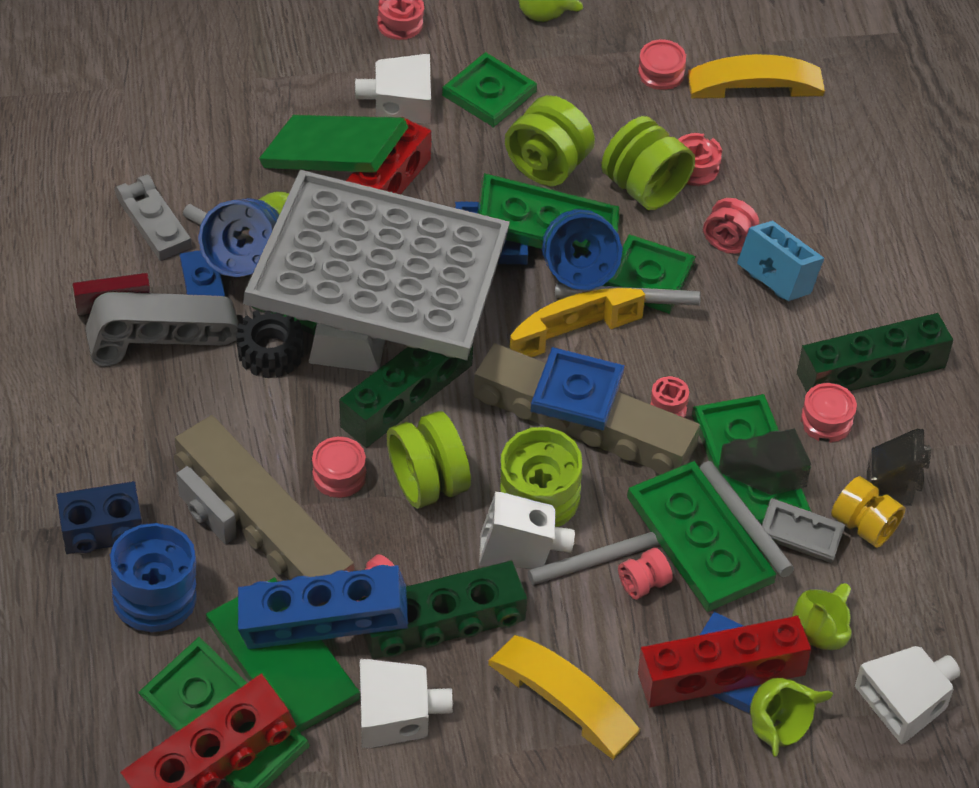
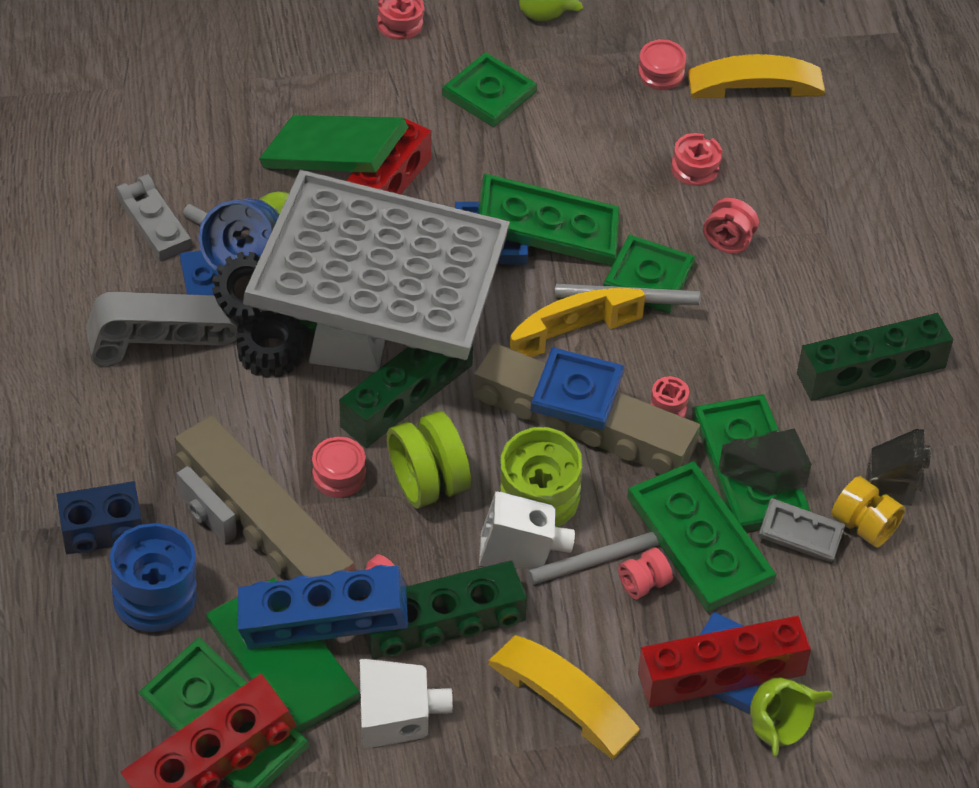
dark red slope [73,273,150,316] -> none
white torso [355,54,431,124] -> none
lime wheel [505,95,595,186] -> none
blue wheel [542,209,623,290] -> none
lime wheel [601,116,695,210] -> none
light grey bar [700,461,794,577] -> none
dark azure brick [737,220,824,301] -> none
lime hair [792,583,852,650] -> none
coral wheel [800,383,857,443] -> none
white torso [855,646,960,745] -> none
none -> black tyre [212,252,274,324]

